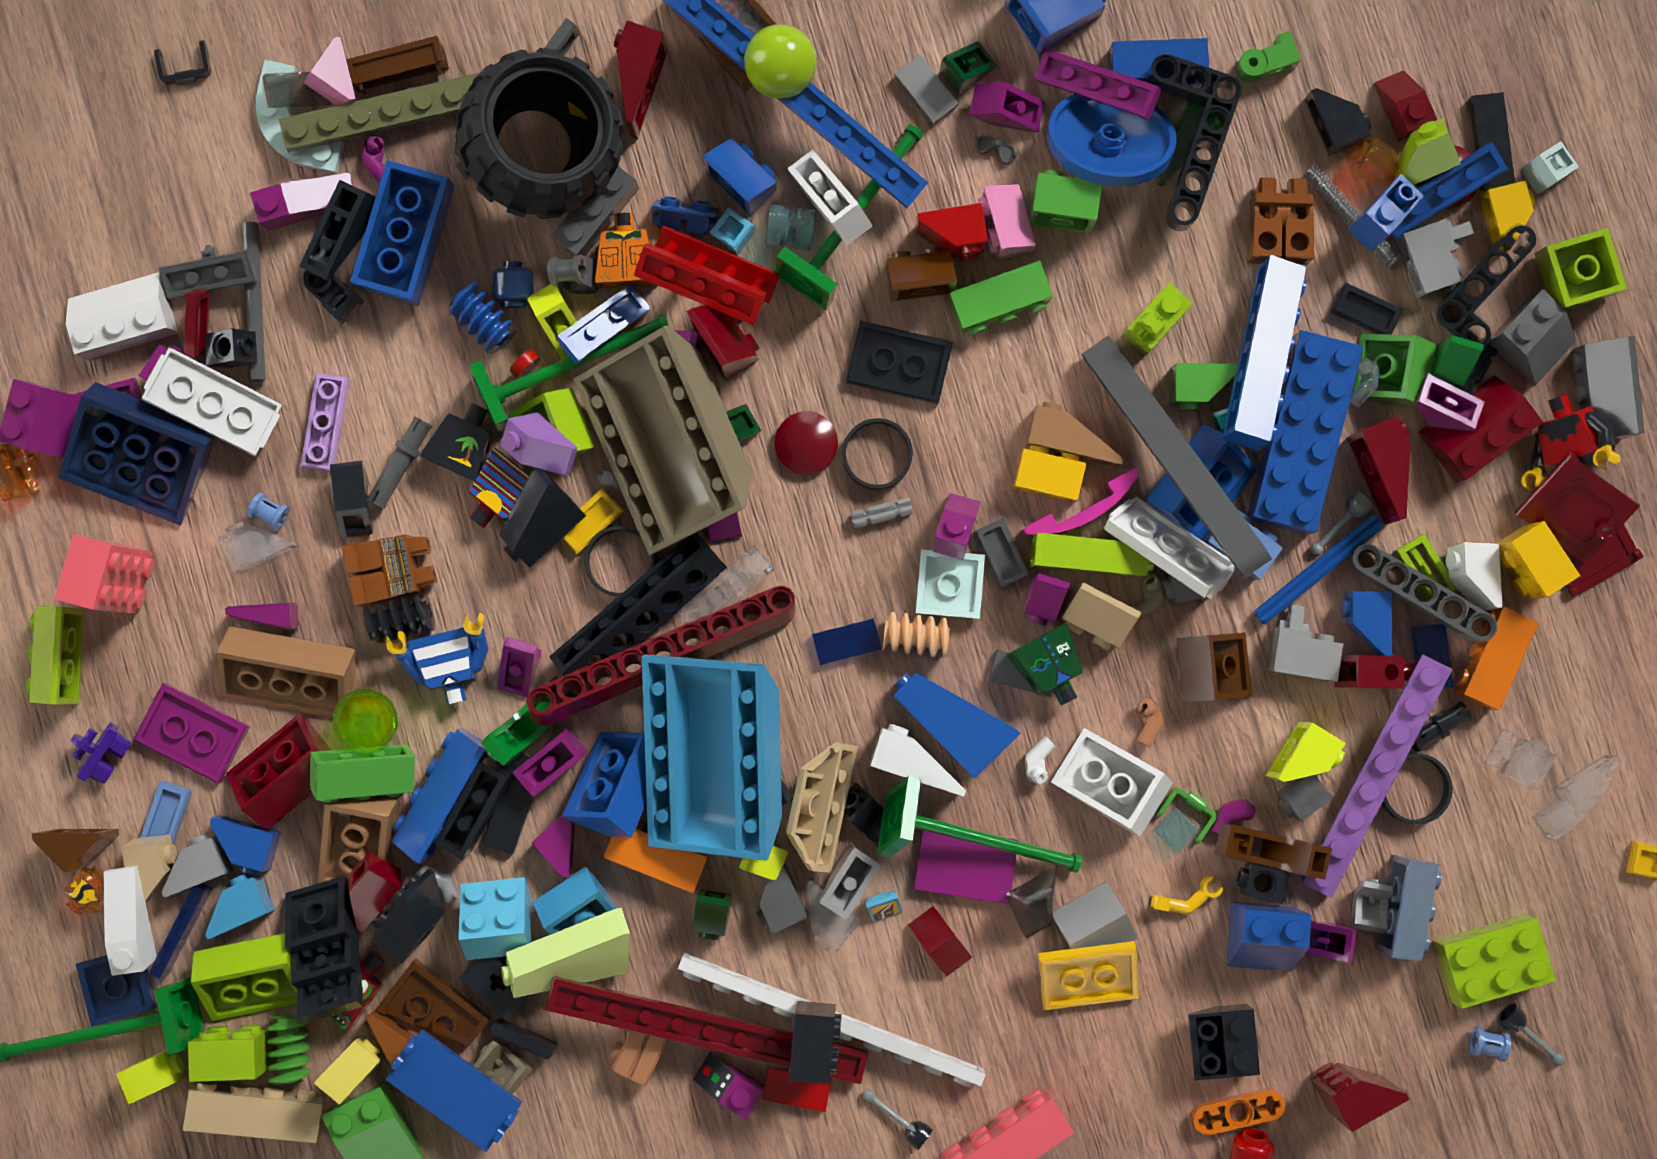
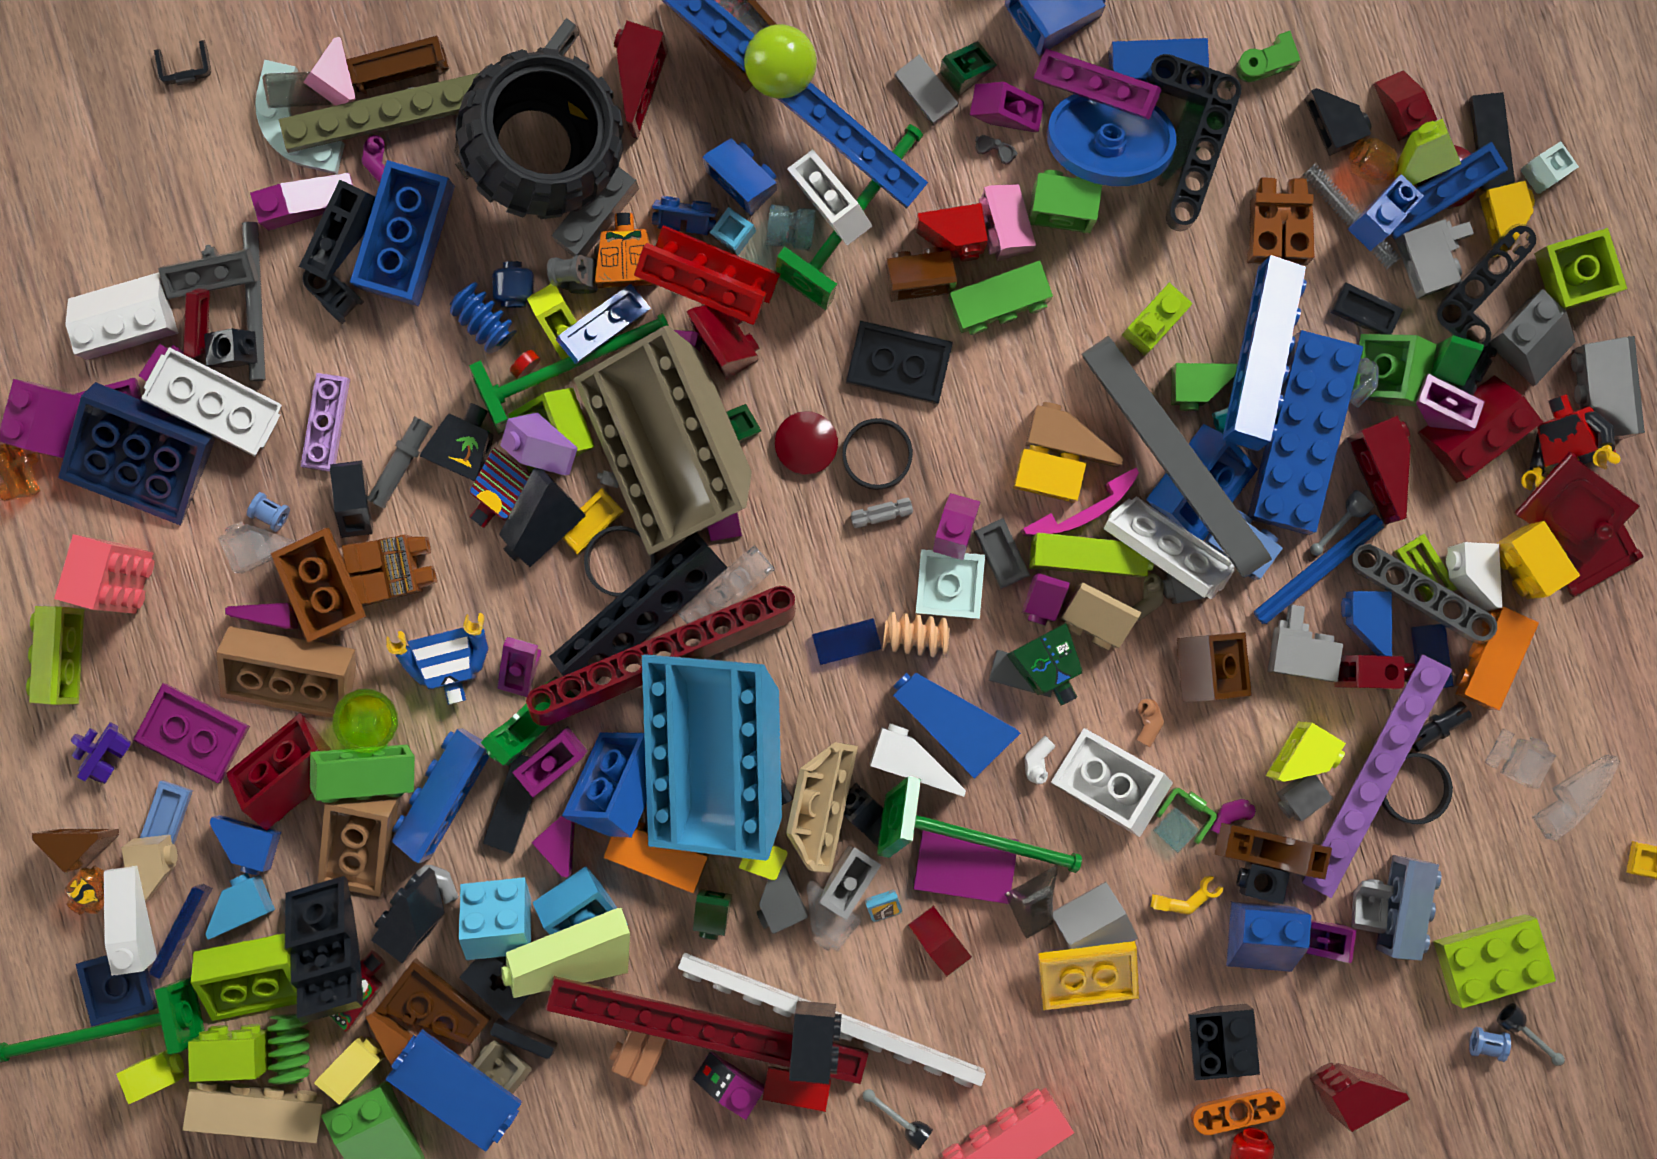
light grey slope [162,833,233,898] -> none
dark red slope [349,852,402,932] -> none
black piece [363,593,436,644] -> none
black brick [434,755,515,860] -> none
none -> dark orange slope [270,528,366,642]

